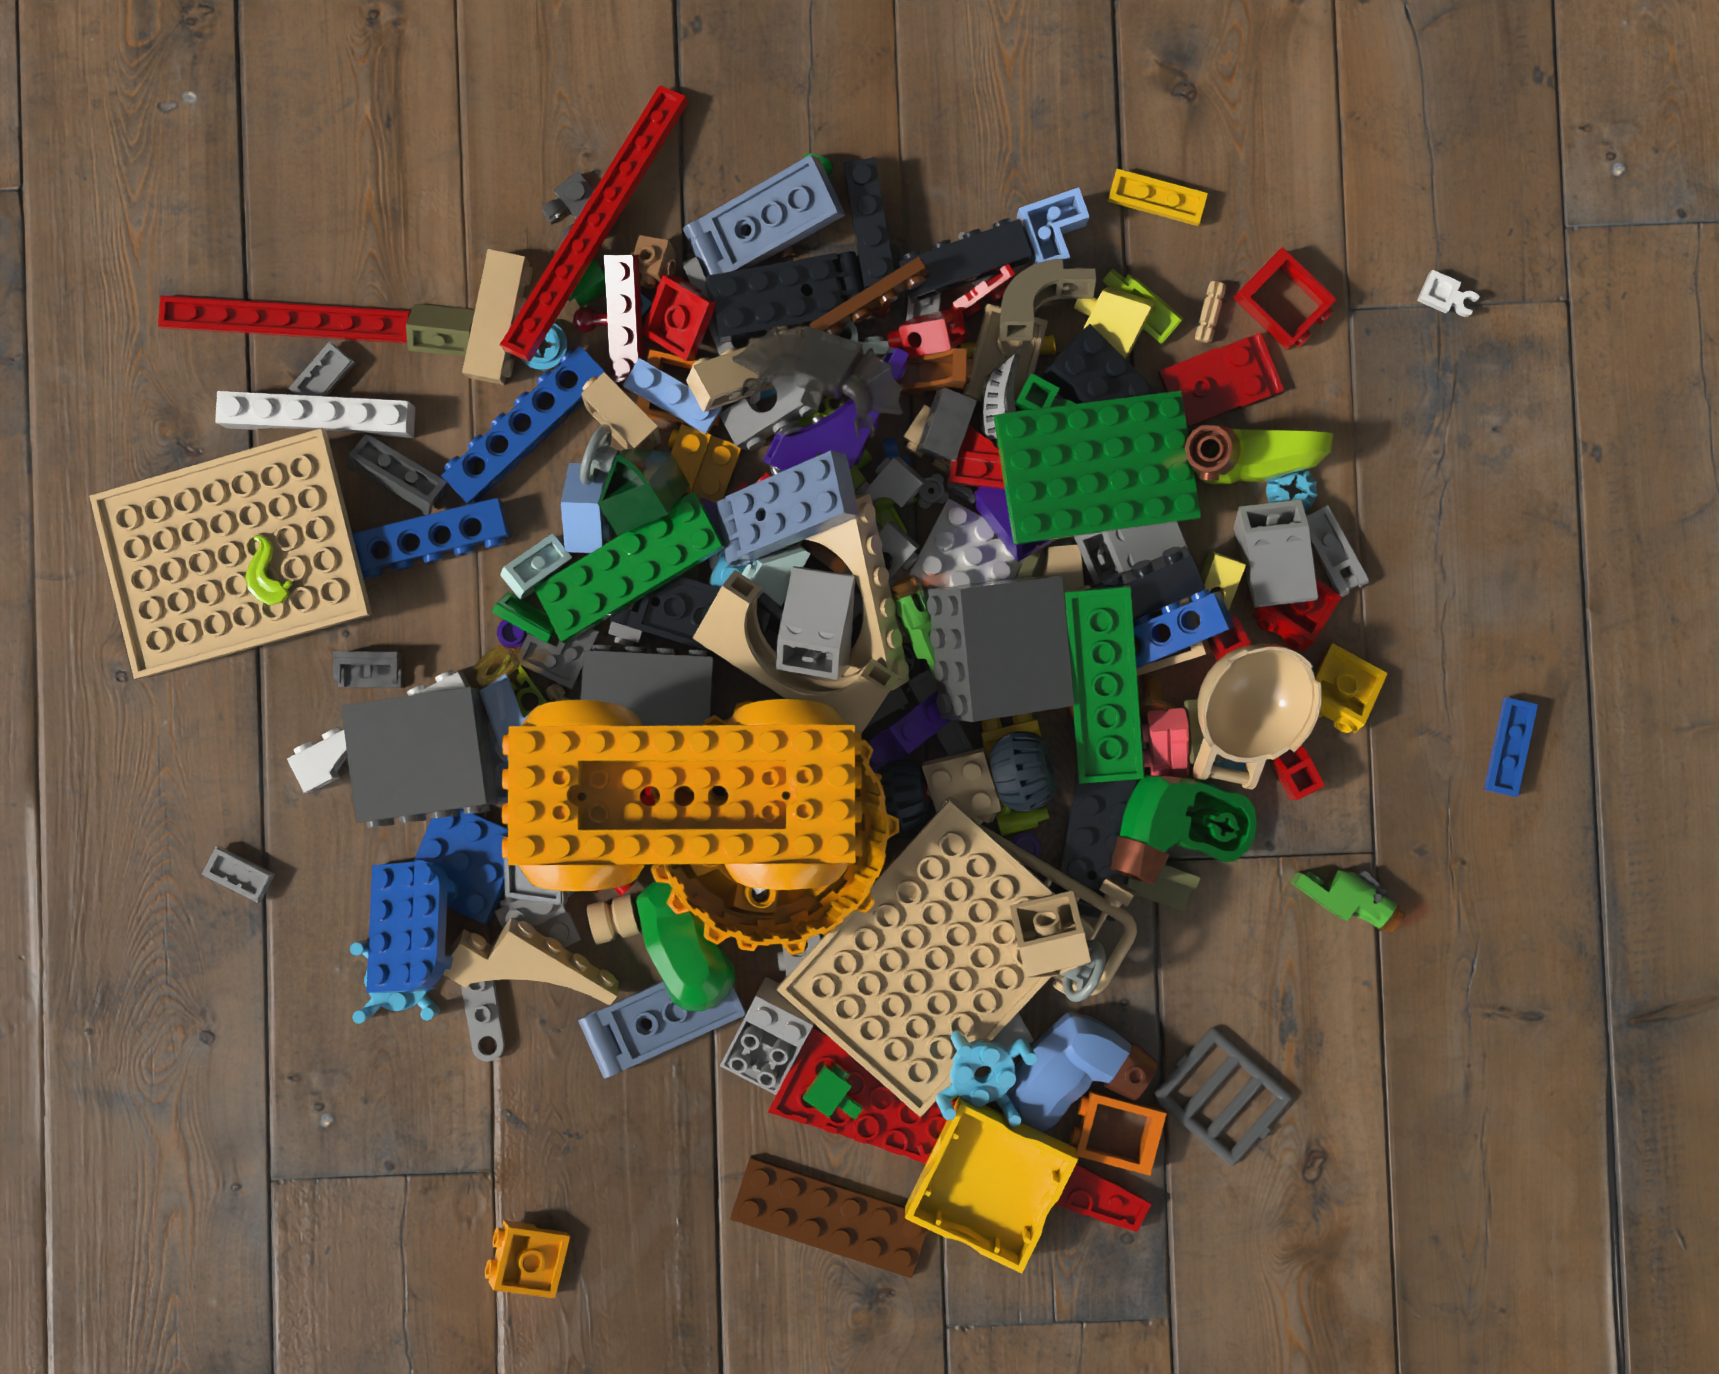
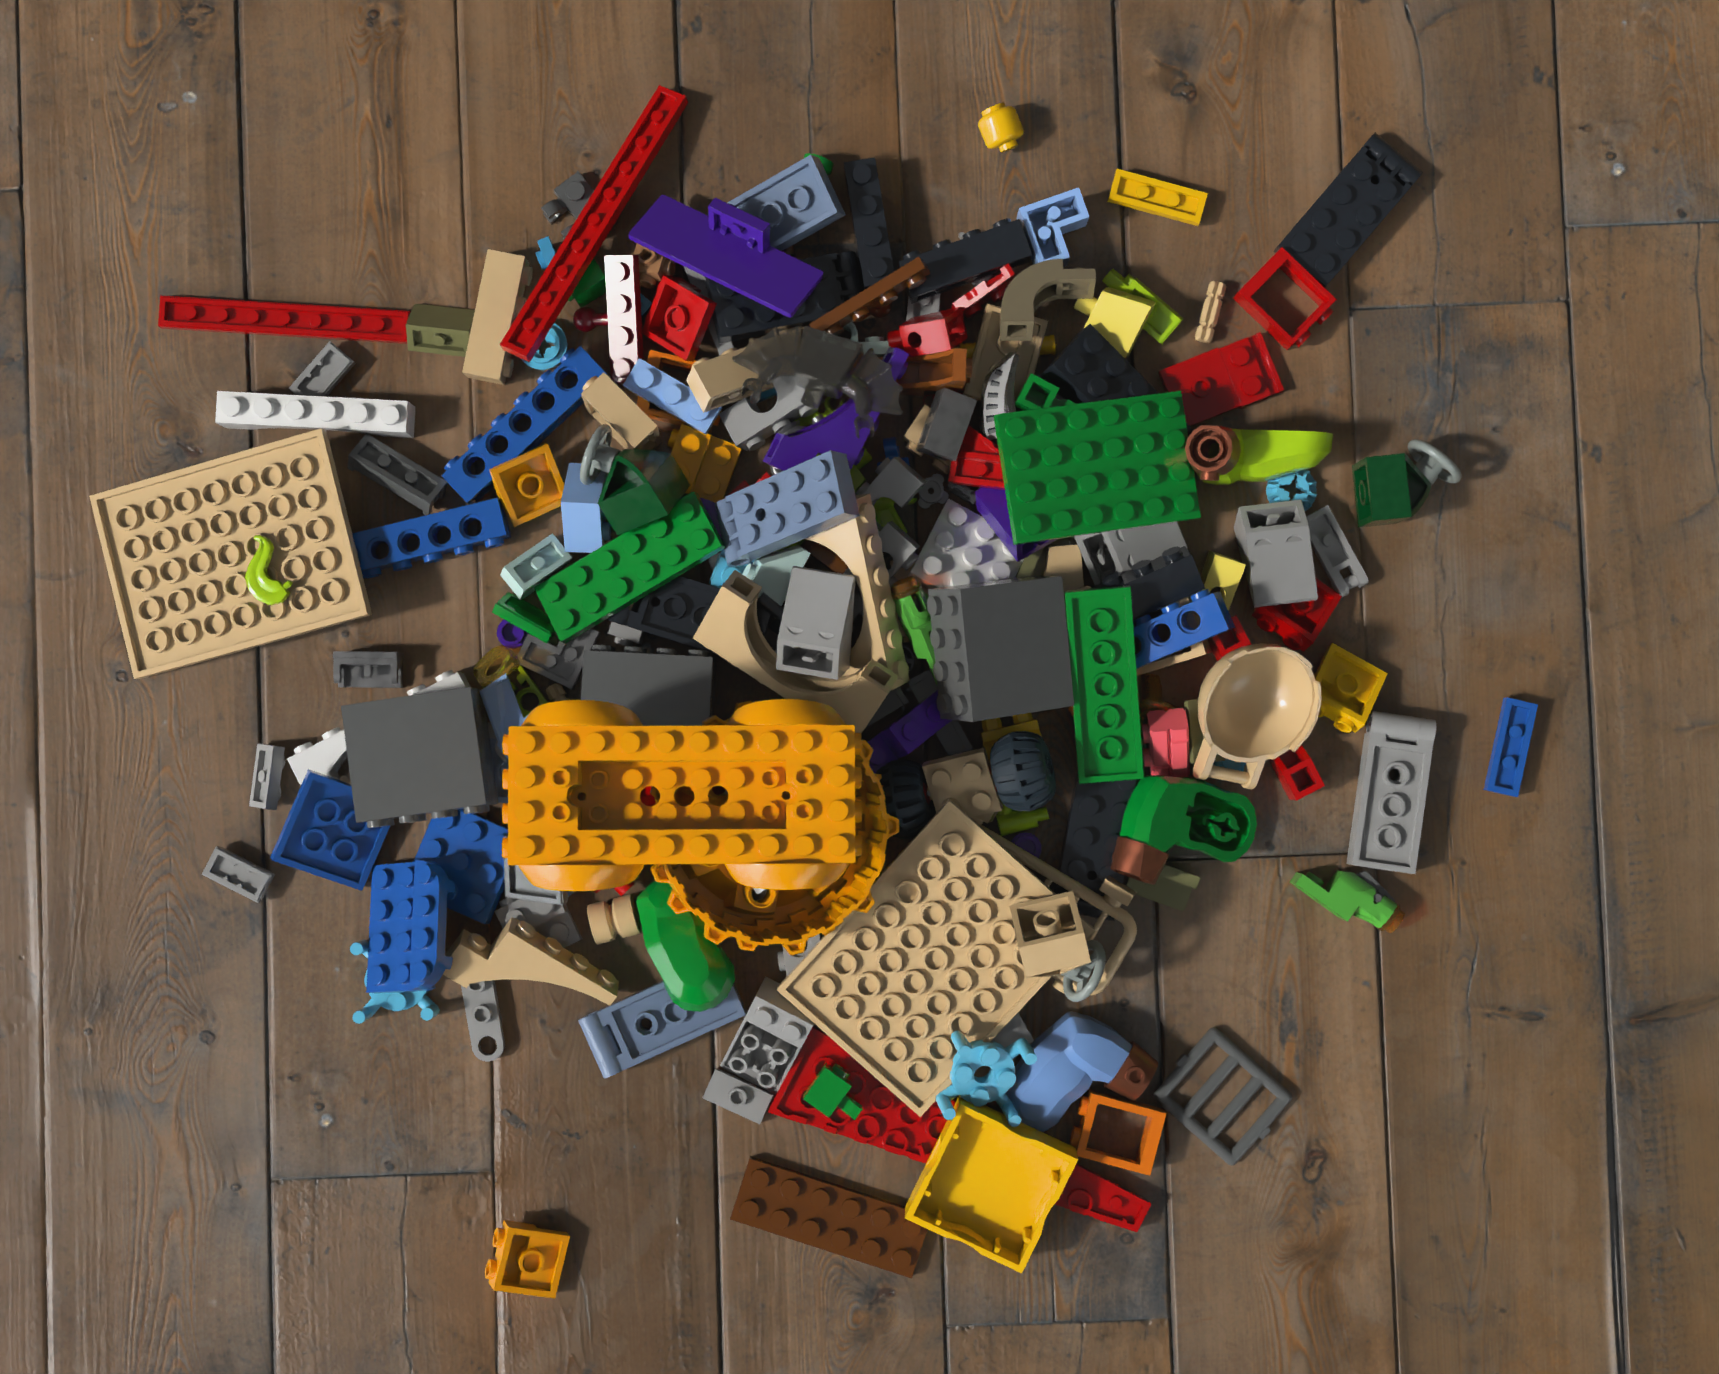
white plate [1417,270,1479,317] -> none
none -> light grey plate [249,743,285,810]
none -> blue plate [270,769,390,891]
none -> light orange slope [489,444,564,527]
none -> dark azure plate [535,236,556,270]
none -> dark purple bracket [629,195,823,318]
none -> light grey plate [702,1068,773,1124]
none -> yellow head [978,102,1024,153]
none -> black hinge [1274,132,1423,288]
none -> light grey hinge [1346,710,1436,874]
none -> dark green piece [1352,439,1462,528]

